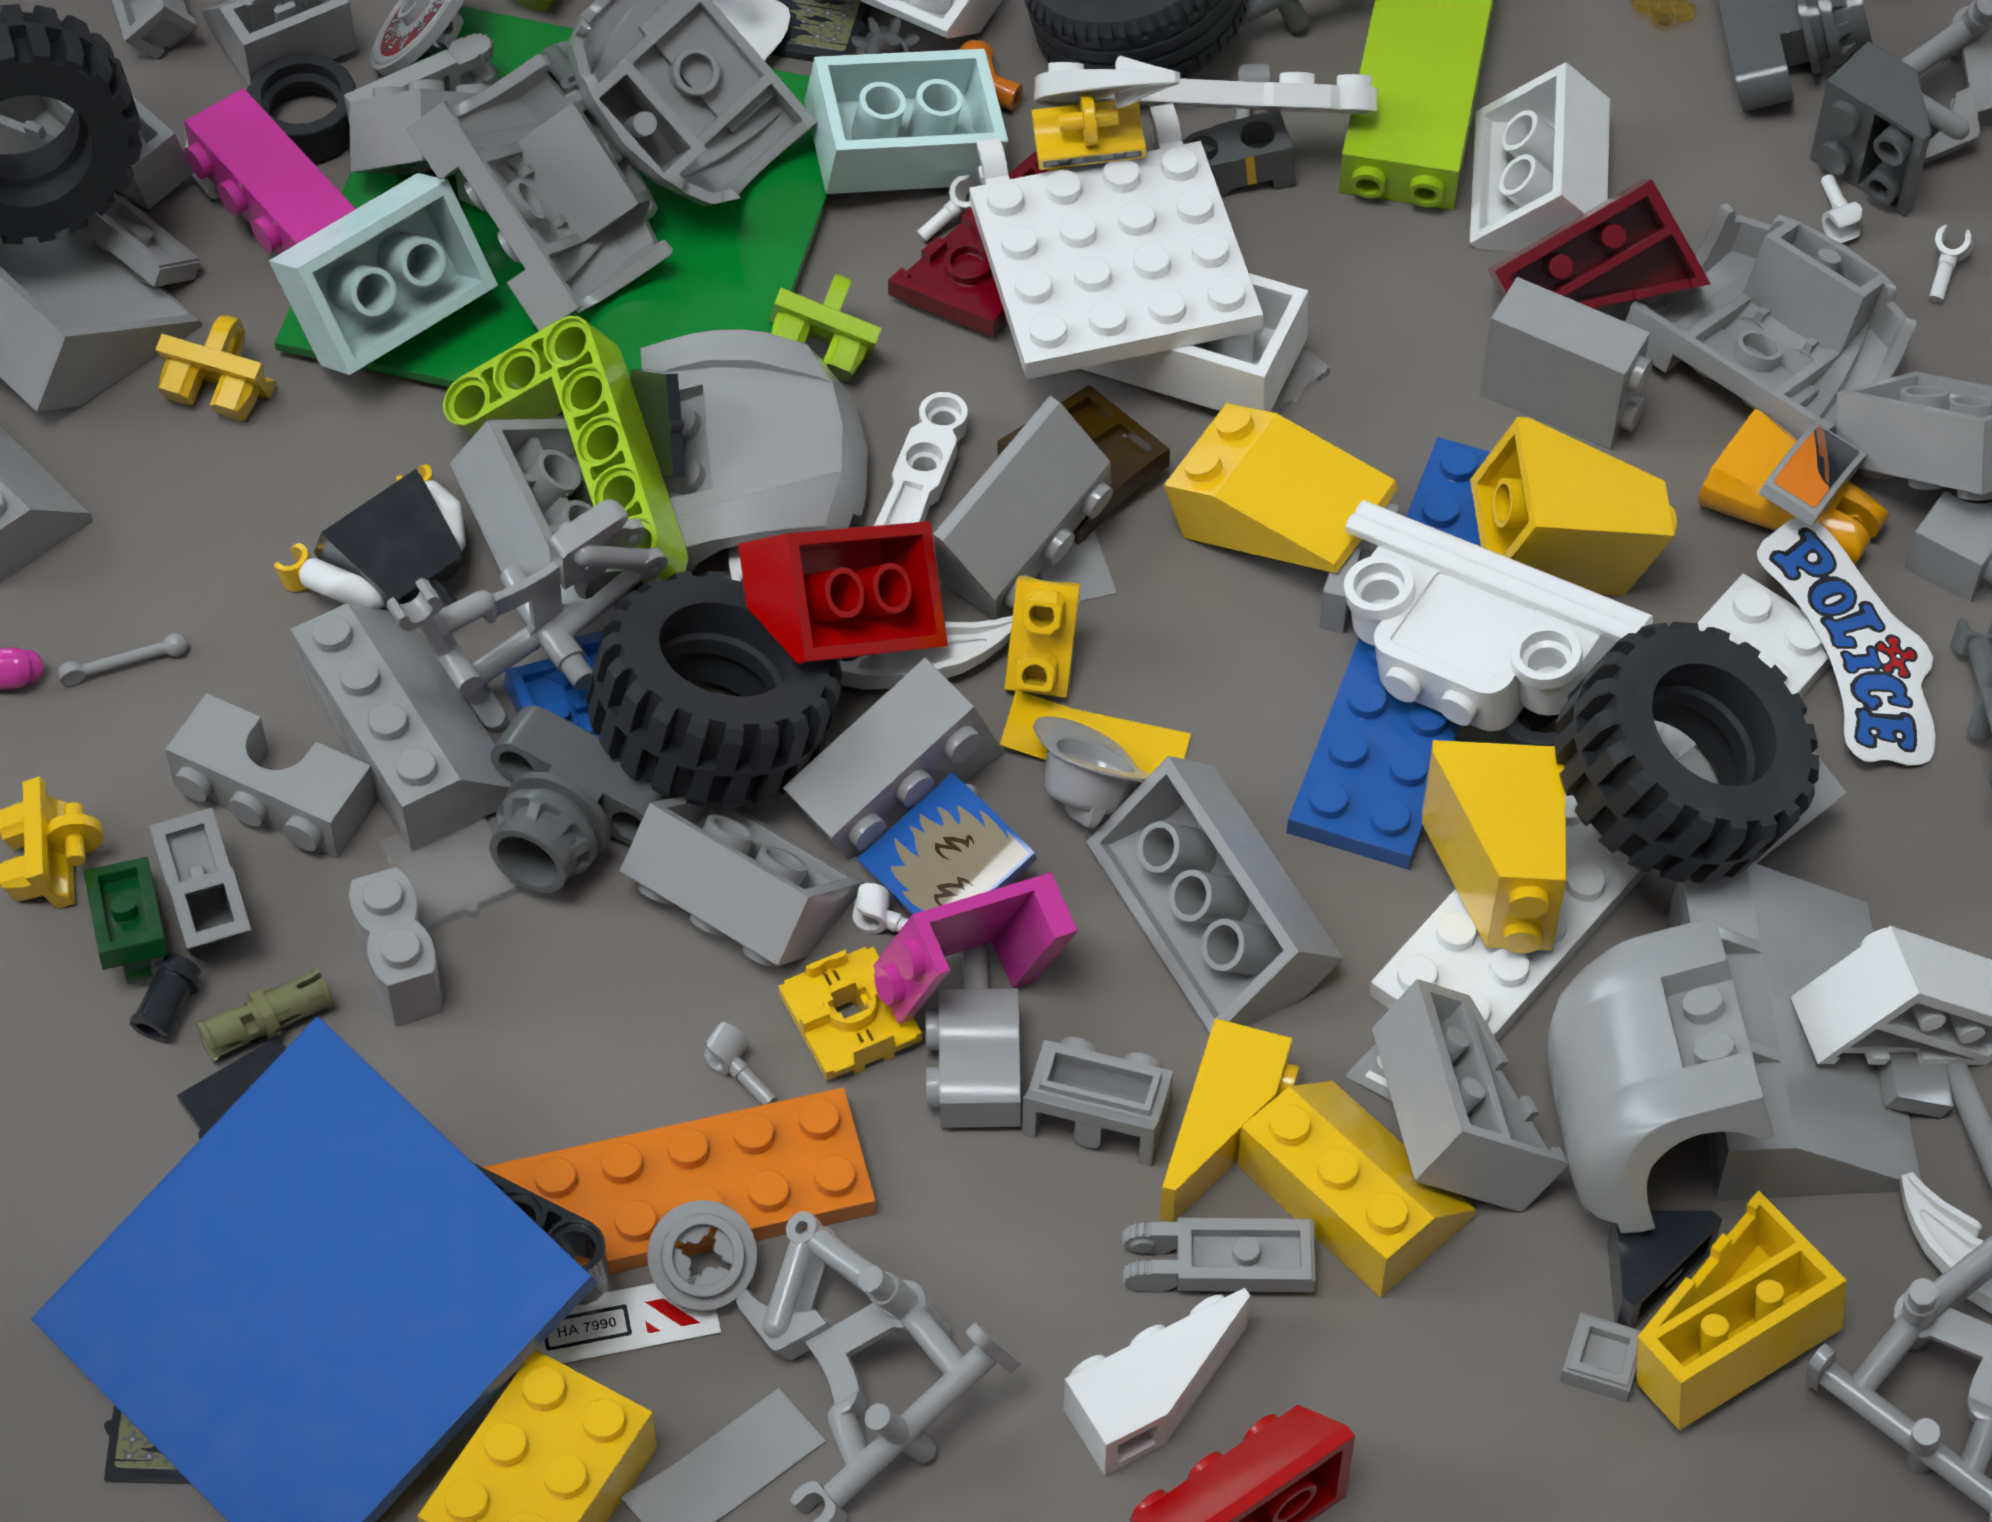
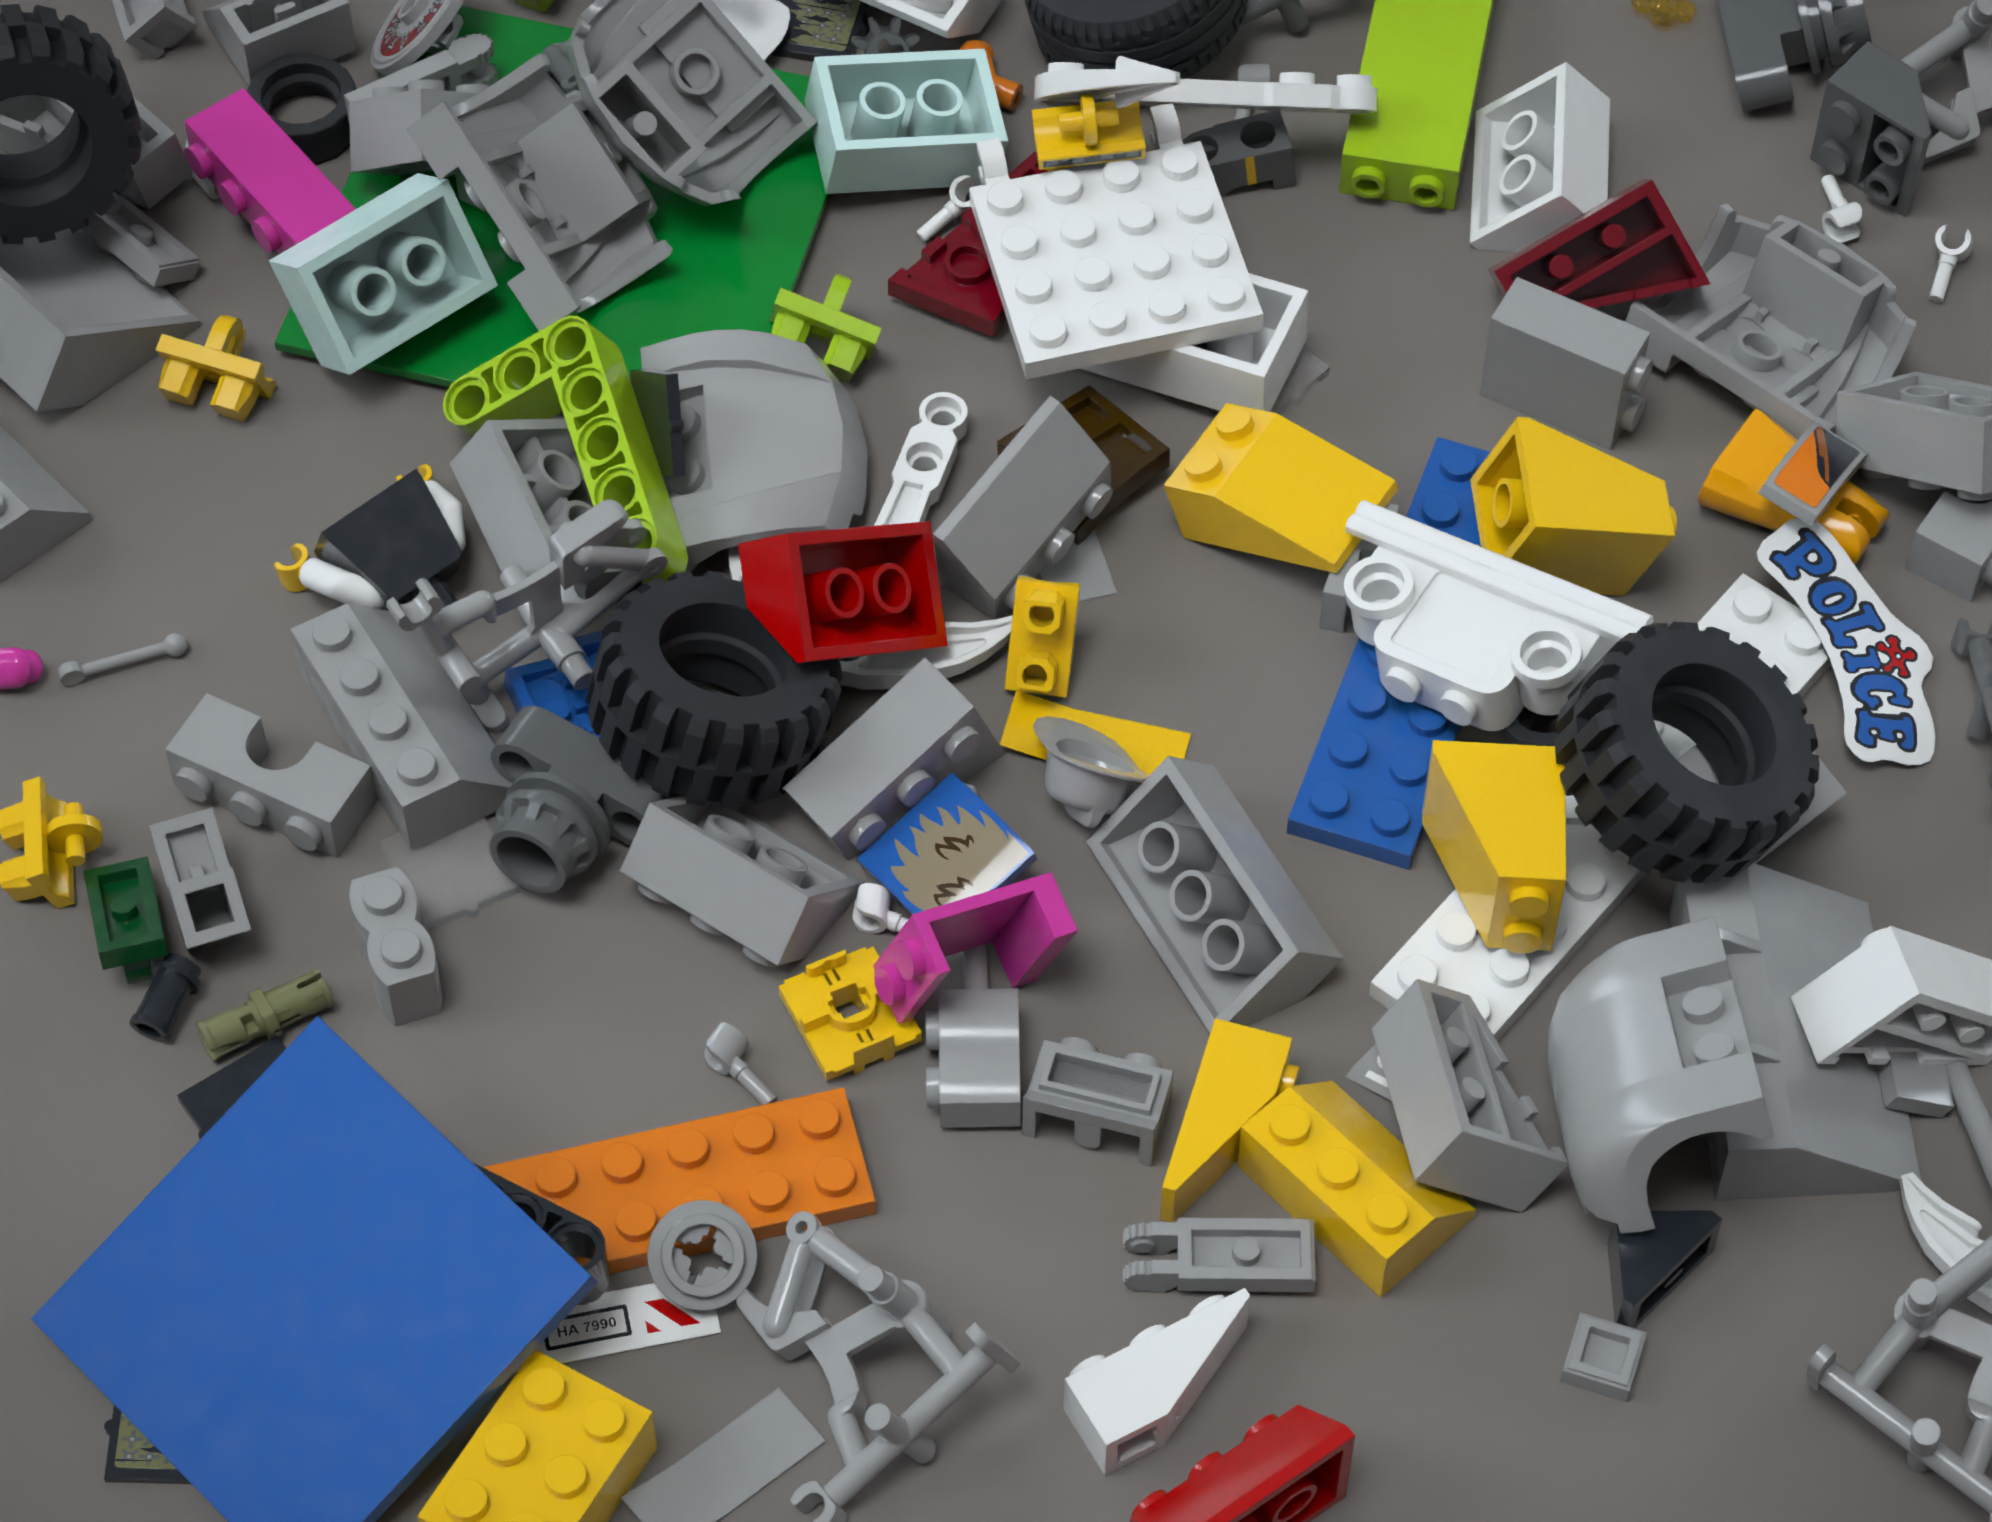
yellow wedge [1636,1190,1847,1431] -> none

